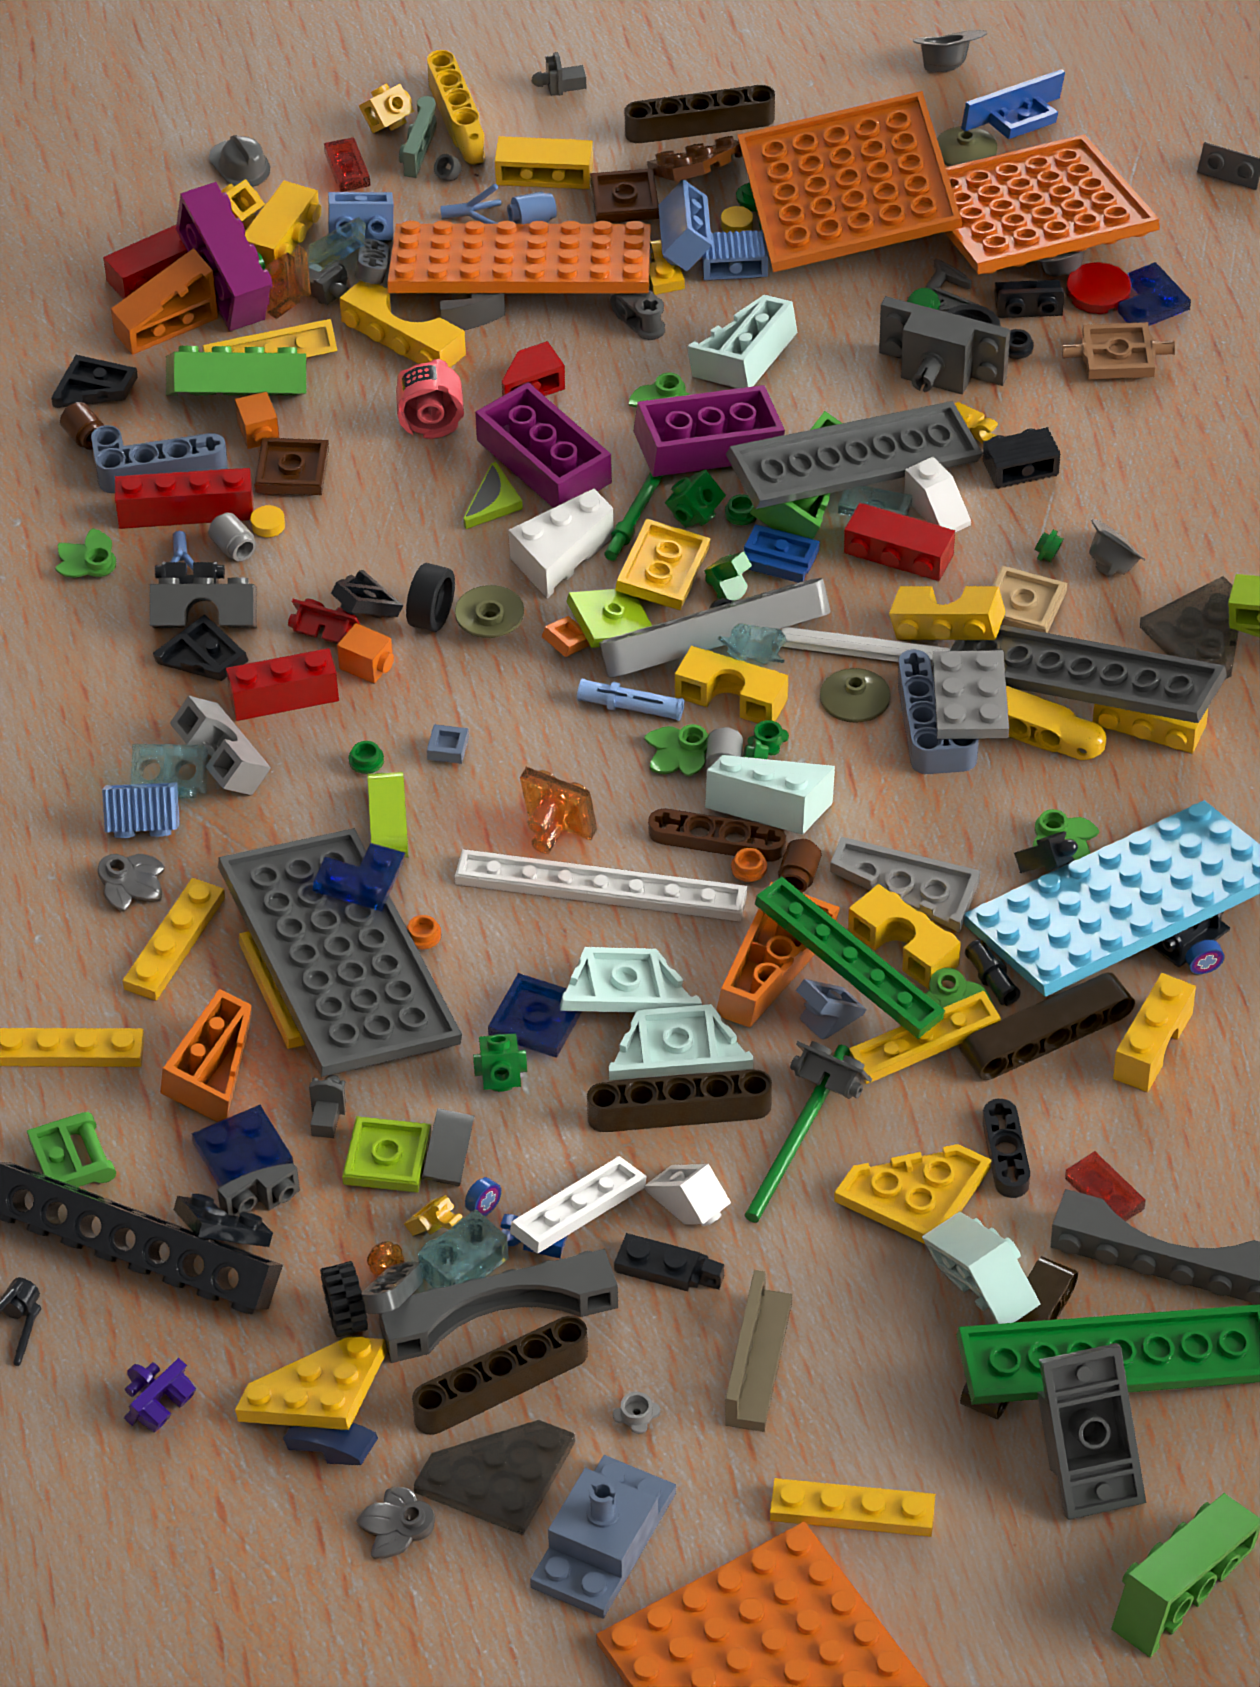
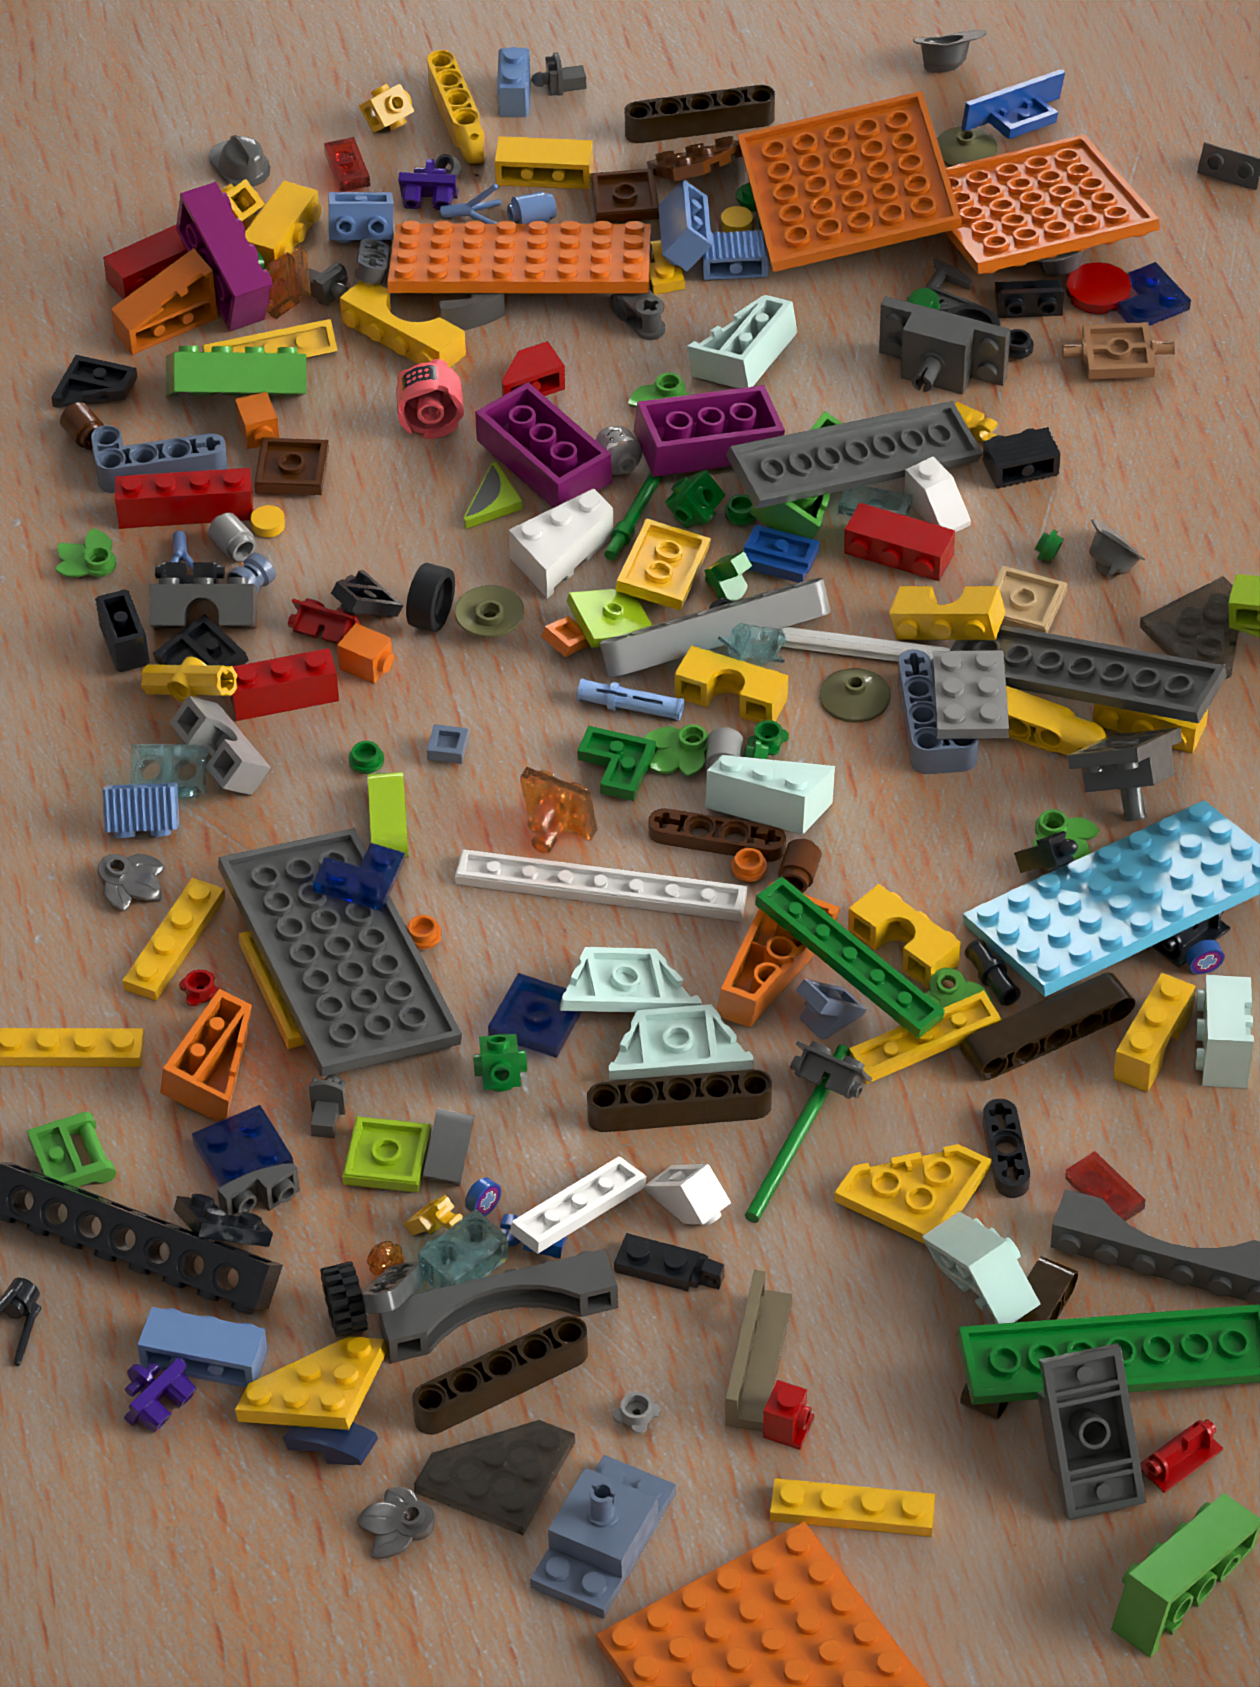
clear light blue plate [308,217,366,272] -> none
sand green plate [399,96,437,178] -> none
light grey wing [830,837,980,933] -> none
none -> black brick [95,589,150,672]
none -> medium blue brick [137,1307,268,1388]
none -> yellow piece [141,657,237,703]
none -> red plate [179,969,220,1007]
none -> sand blue wheel [227,553,276,594]
none -> dark purple hips [398,159,459,210]
none -> medium blue brick [497,47,530,117]
none -> green plate [577,725,656,801]
none -> light grey head [596,426,642,476]
none -> red brick [763,1380,814,1450]
none -> dark grey brick [1068,727,1182,821]
none -> red hinge [1140,1419,1223,1493]
none -> light aqua wedge [1195,975,1254,1089]

